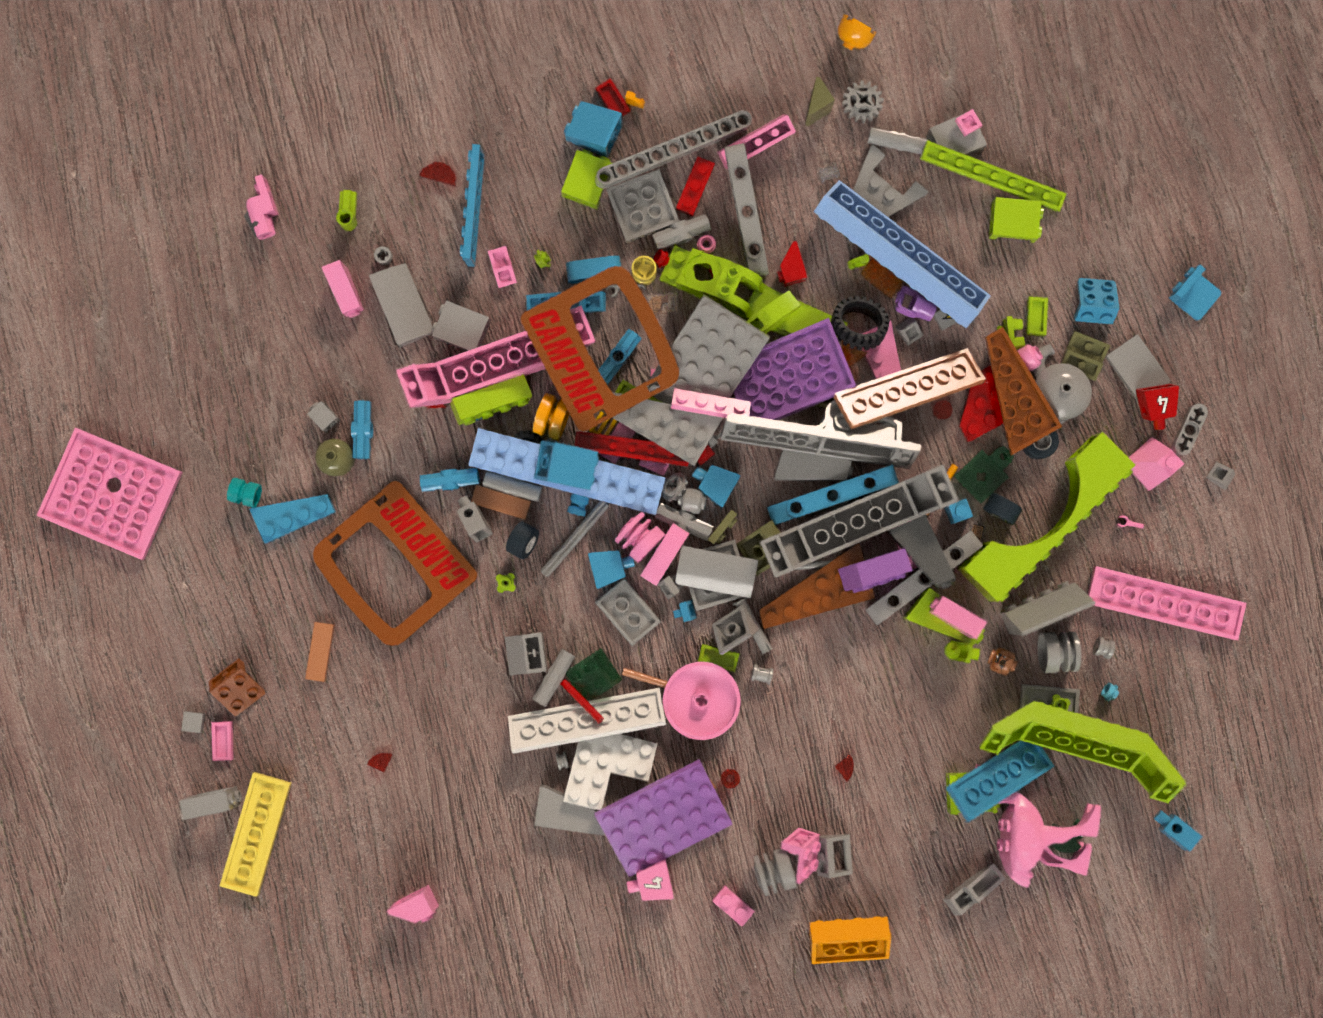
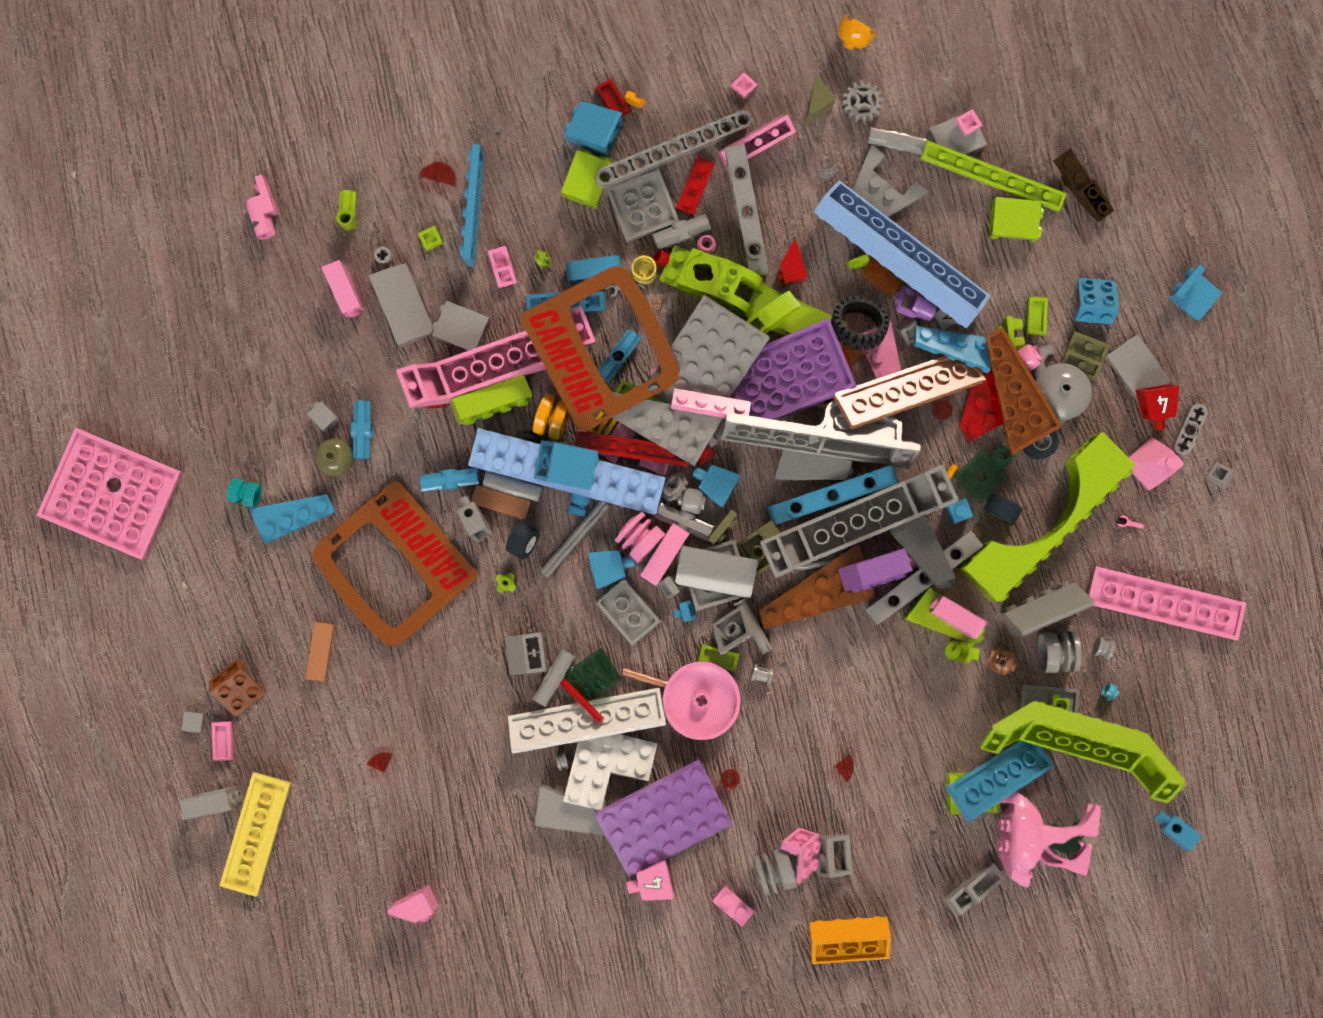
none -> lime tile [418,225,444,252]
none -> bright pink tile [731,72,757,100]
none -> dark azure wing [914,326,991,374]
none -> dark brown slope [1053,148,1115,222]

